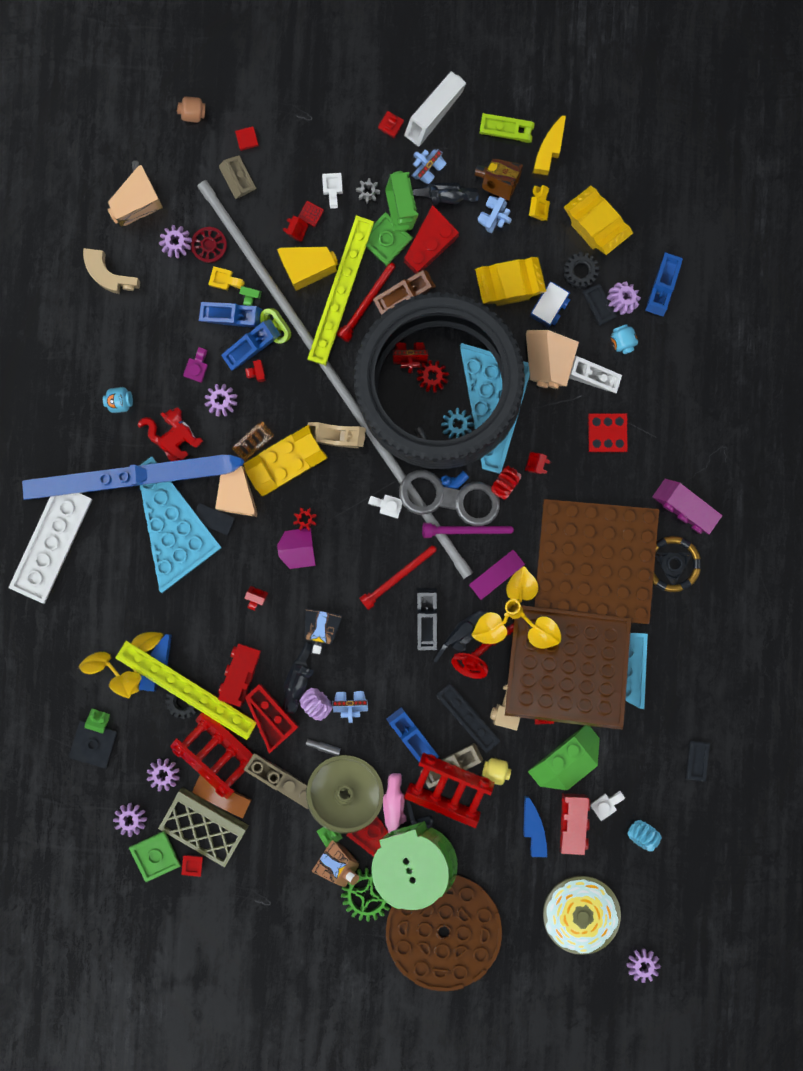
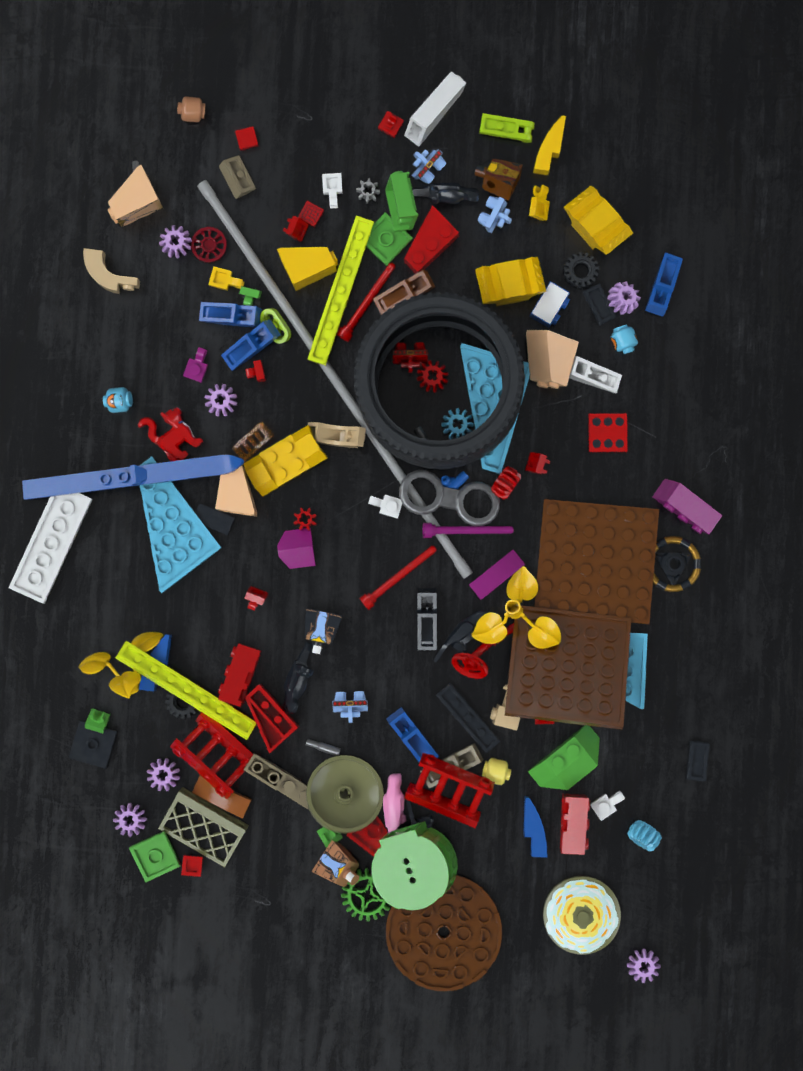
lavender gear [299,688,333,721] -> none

